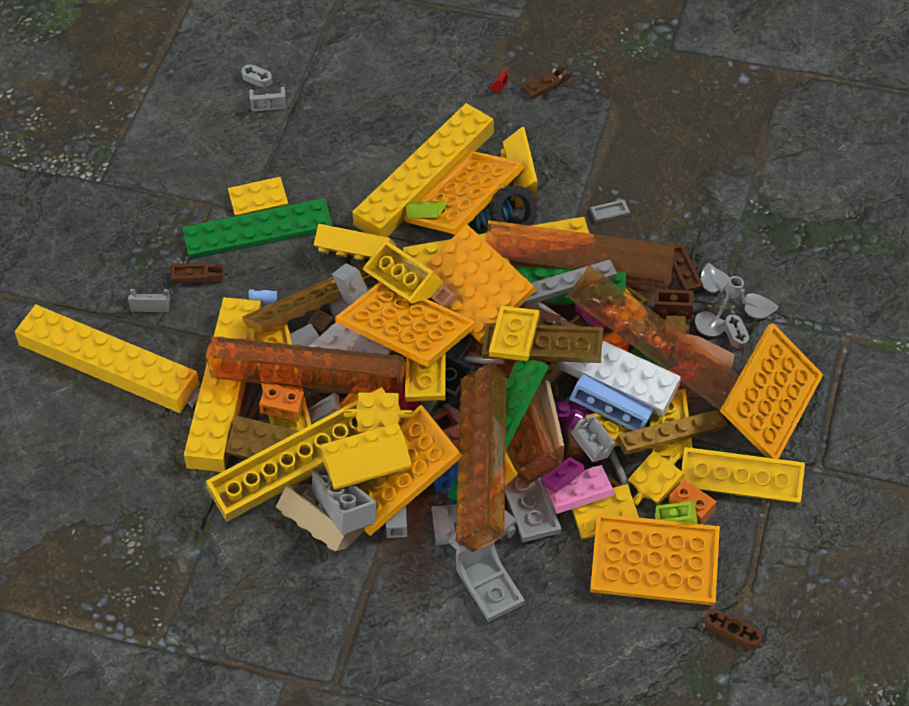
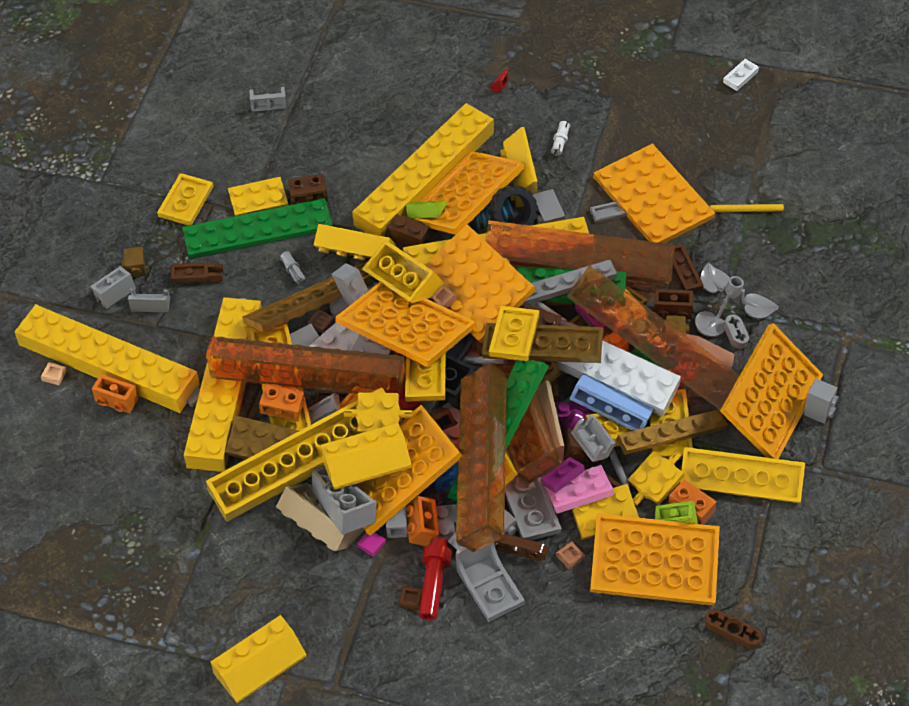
light grey beam [242,64,272,88] -> none
light blue hair [249,289,277,307] -> none
reddish brown hinge [522,65,571,100] -> none
none -> light nougat tile [41,362,67,385]
none -> light grey hinge [90,266,136,309]
none -> orange brick [92,374,139,414]
none -> pearl gold brick [121,247,146,277]
none -> yellow plate [157,173,214,226]
none -> yellow slope [211,615,307,703]
none -> light grey axle [280,251,305,284]
none -> reddish brown brick [288,174,328,205]
none -> dark pink tile [357,532,386,557]
none -> reddish brown brick [388,214,430,247]
none -> reddish brown tile [399,586,422,611]
none -> orange brick [406,496,439,546]
none -> red piece [418,537,452,621]
none -> reddish brown beam [492,532,548,561]
none -> light grey brick [532,189,565,224]
none -> white pin [551,121,570,156]
none -> nougat tile [556,541,585,570]
none -> light orange plate [593,143,715,248]
none -> yellow bar [710,204,784,212]
none -> white plate [723,59,759,91]
none -> light grey brick [803,379,839,424]

